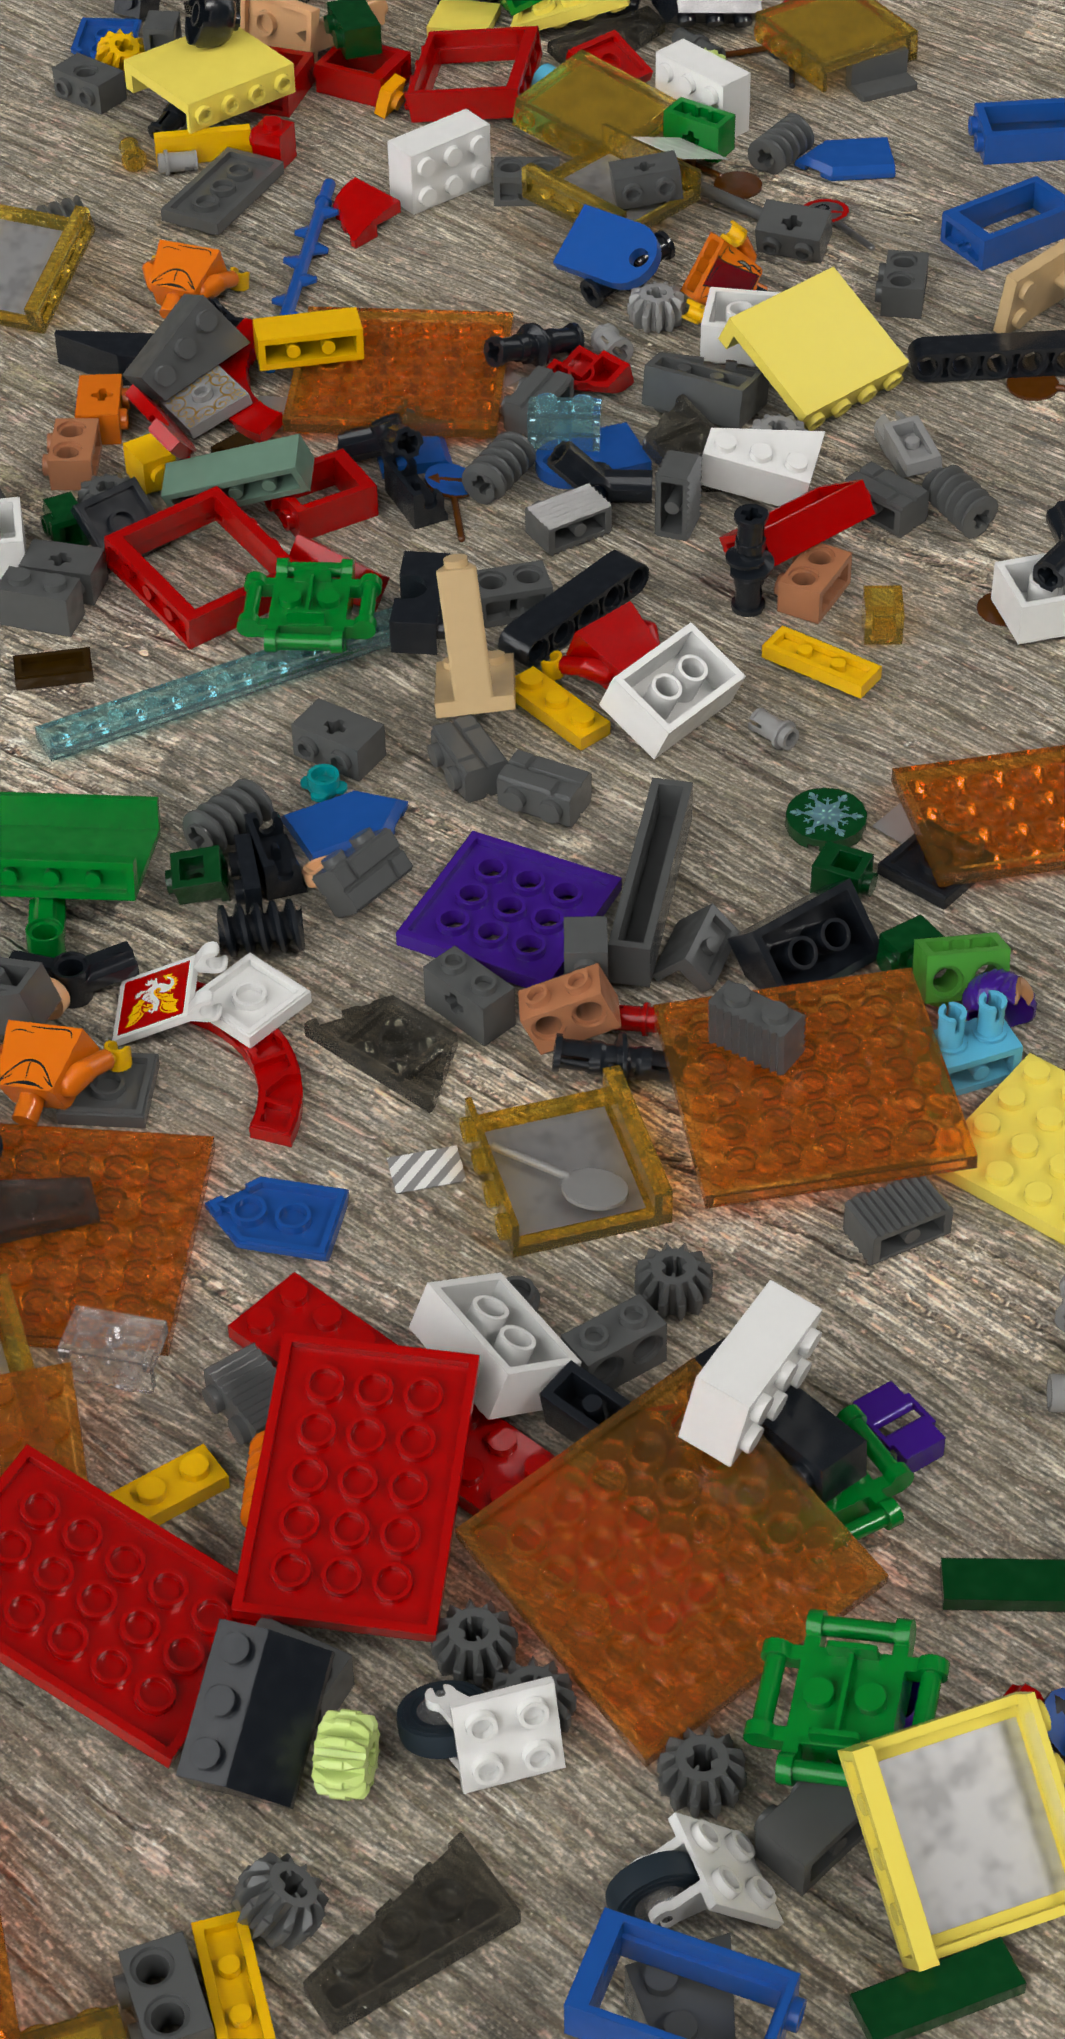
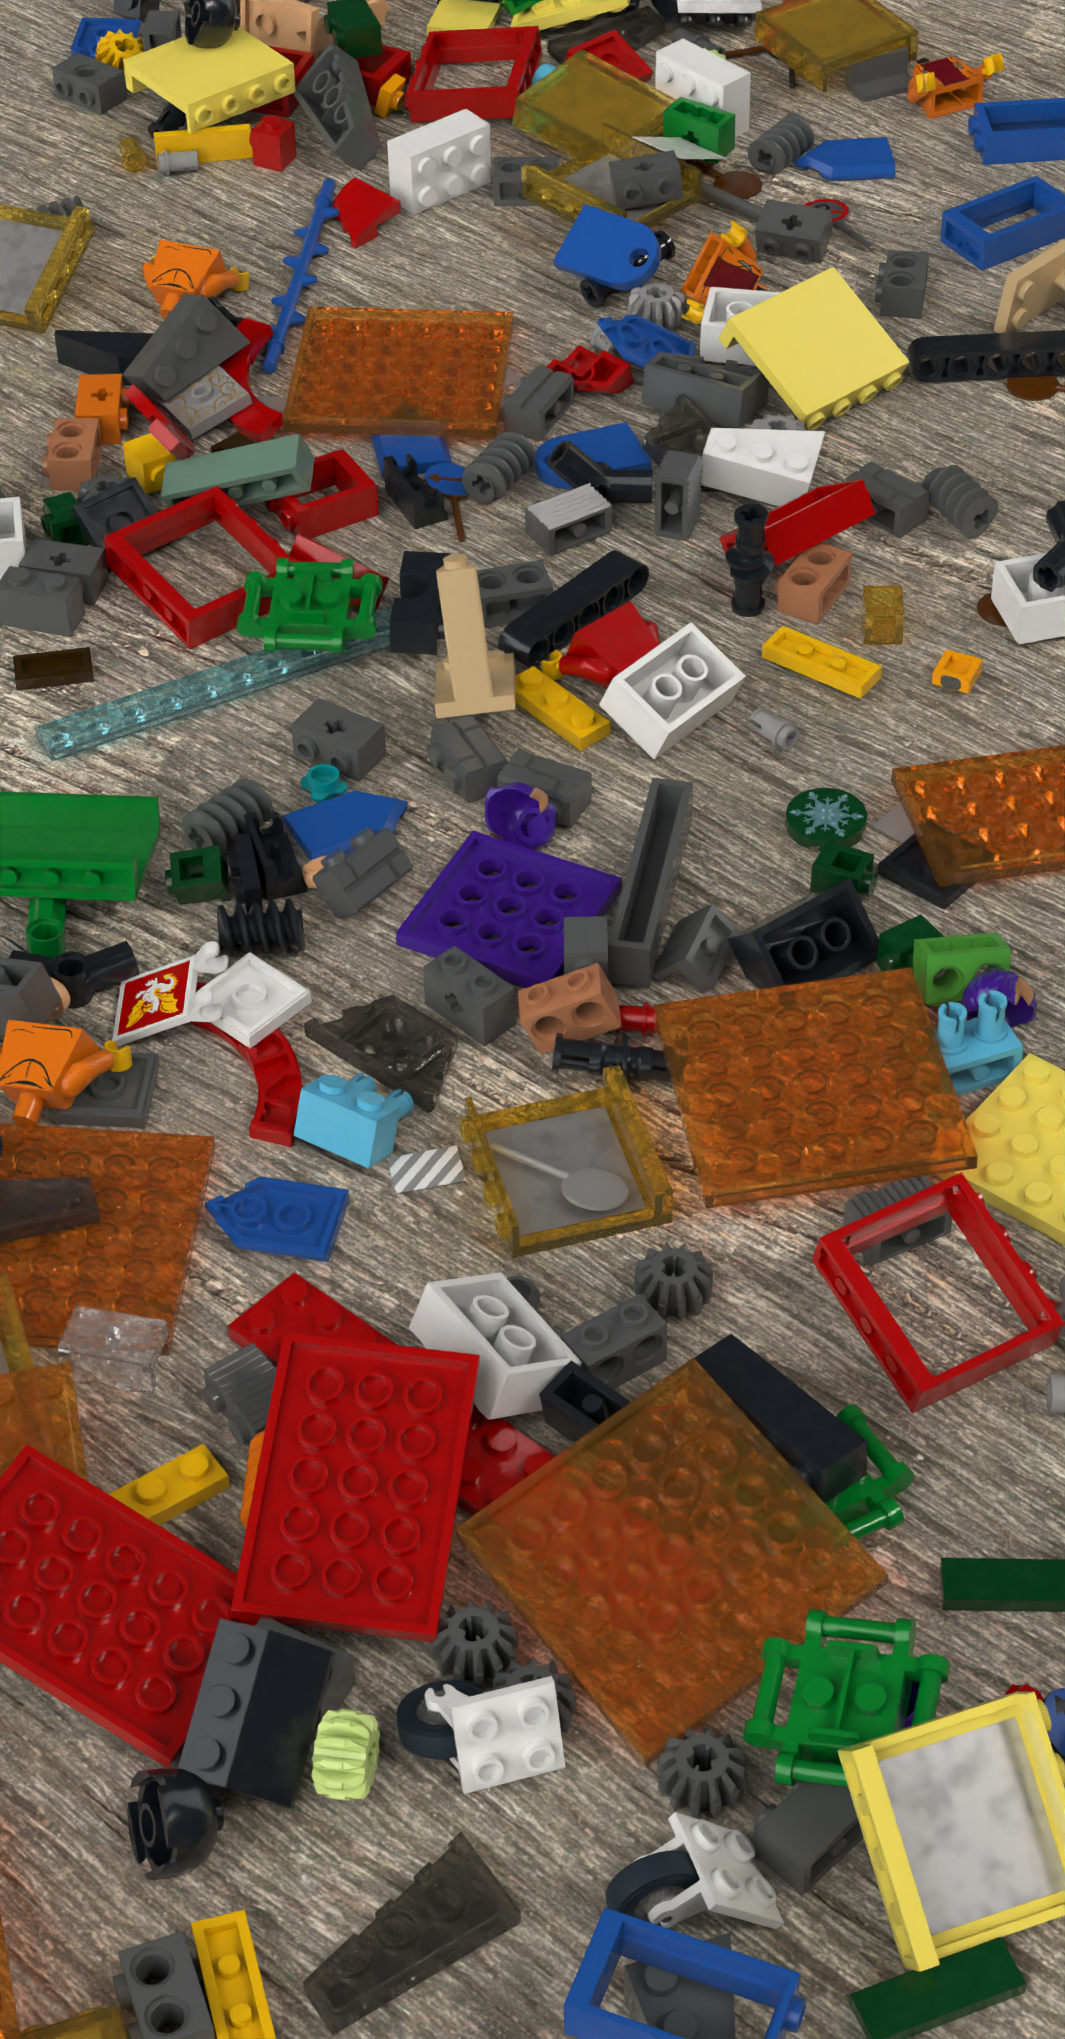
dark grey plate [161,147,284,236] -> none
dark grey gear [231,1852,329,1951] -> none
yellow brick [252,307,364,371] -> none
black piece [337,413,424,462] -> none
black piece [484,322,585,368] -> none
clear light blue brick [527,393,602,451] -> none
white brick [678,1280,823,1467] -> none
dark grey brick [708,980,806,1075] -> none
dark purple piece [852,1381,946,1473] -> none
light grey plate [874,410,942,478] -> none
none -> black cylinder [127,1768,224,1880]
none -> dark grey wedge [293,42,381,171]
none -> medium azure brick [294,1073,414,1168]
none -> dark purple hair [485,782,556,850]
none -> blue tile [597,314,697,369]
none -> red window [812,1172,1065,1414]
none -> orange torso [907,53,1005,119]
none -> light orange plate [932,649,983,694]

